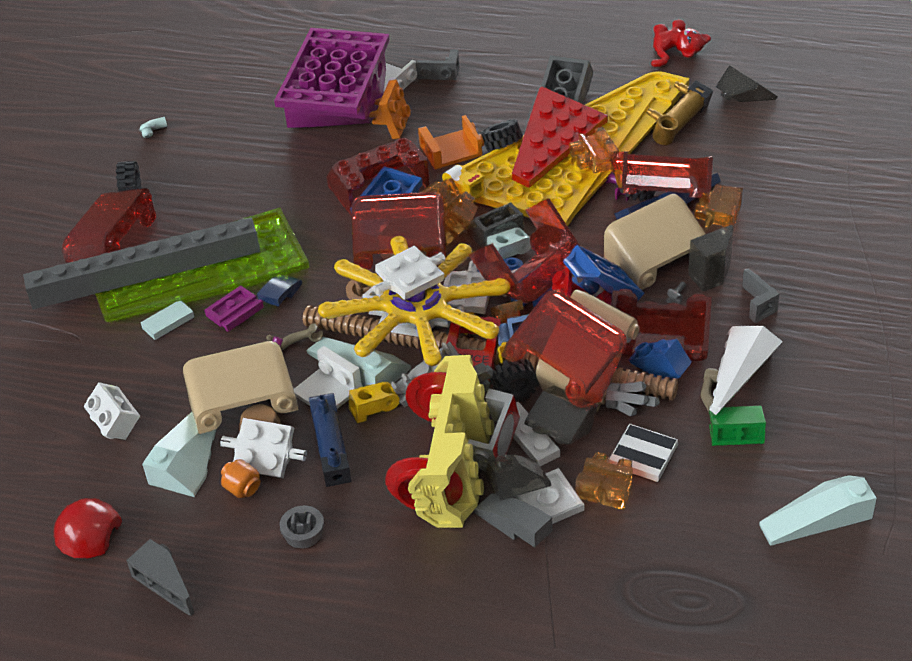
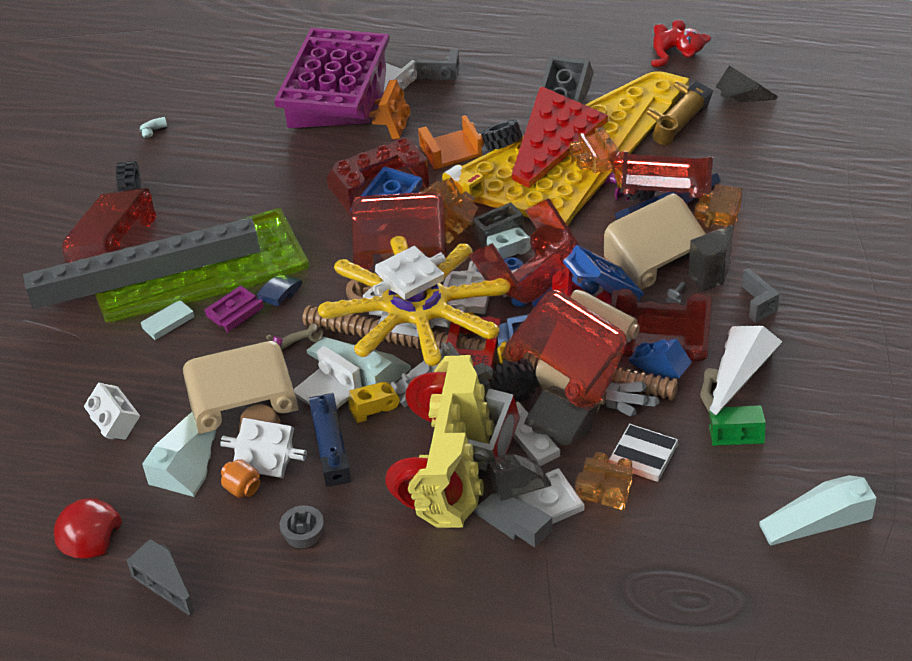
clear orange slope [490,300,524,324] -> none

